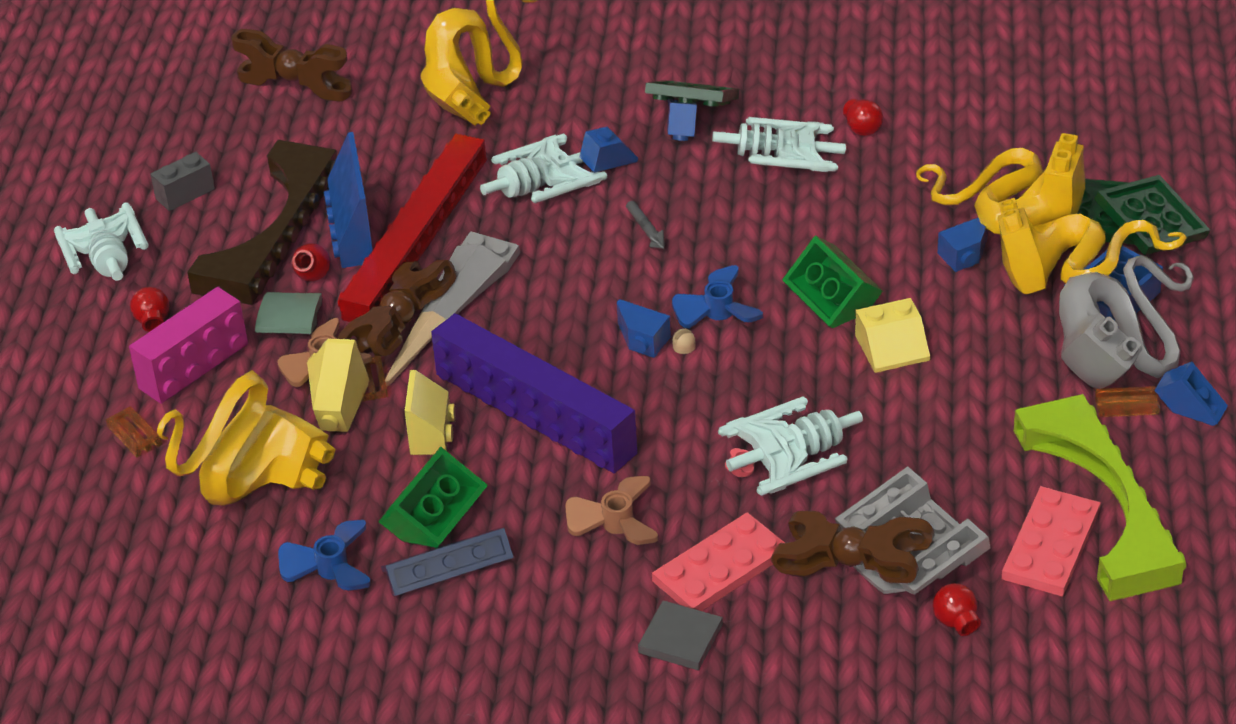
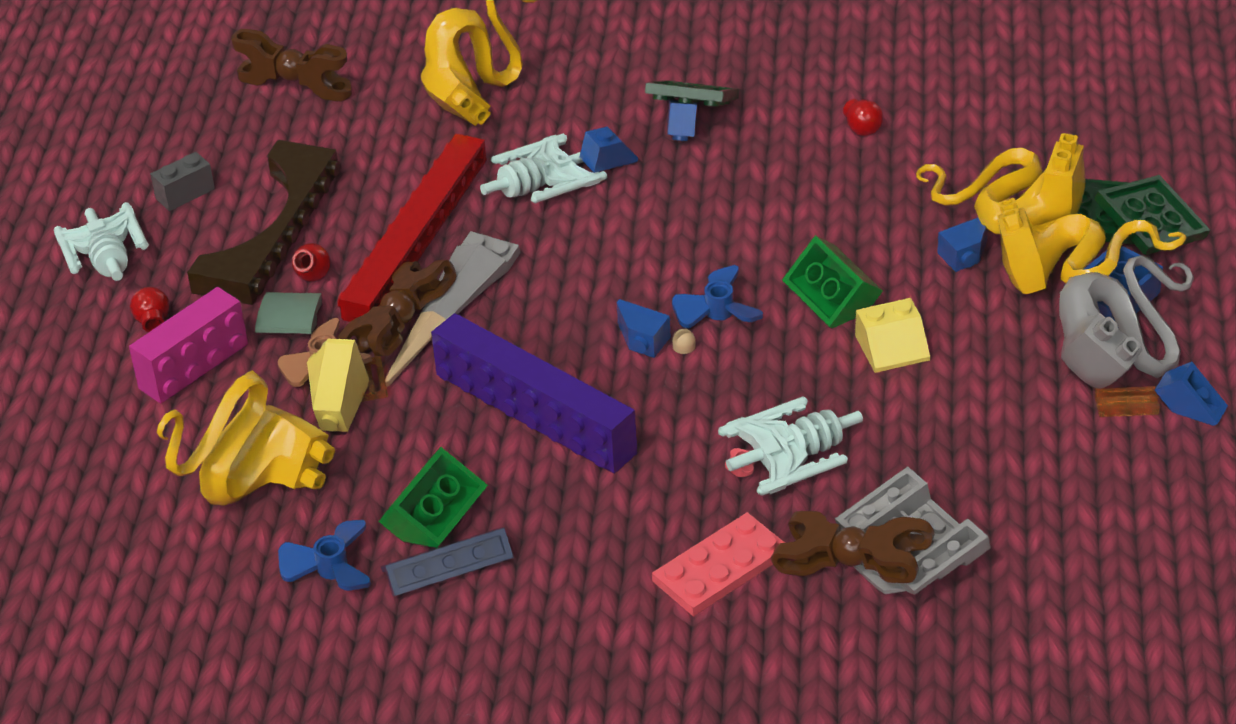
clear orange tile [105,406,162,458] -> none
blue slope [324,132,373,268] -> none
light yellow slope [404,370,455,455] -> none
nougat piece [565,476,658,545] -> none
dark grey piece [626,201,664,249] -> none
dark grey tile [638,600,723,671] -> none
light aqua bar [712,117,846,172] -> none
red piece [933,583,981,636] -> none
coral plate [1001,486,1101,597] -> none
lime arch [1014,394,1186,601] -> none

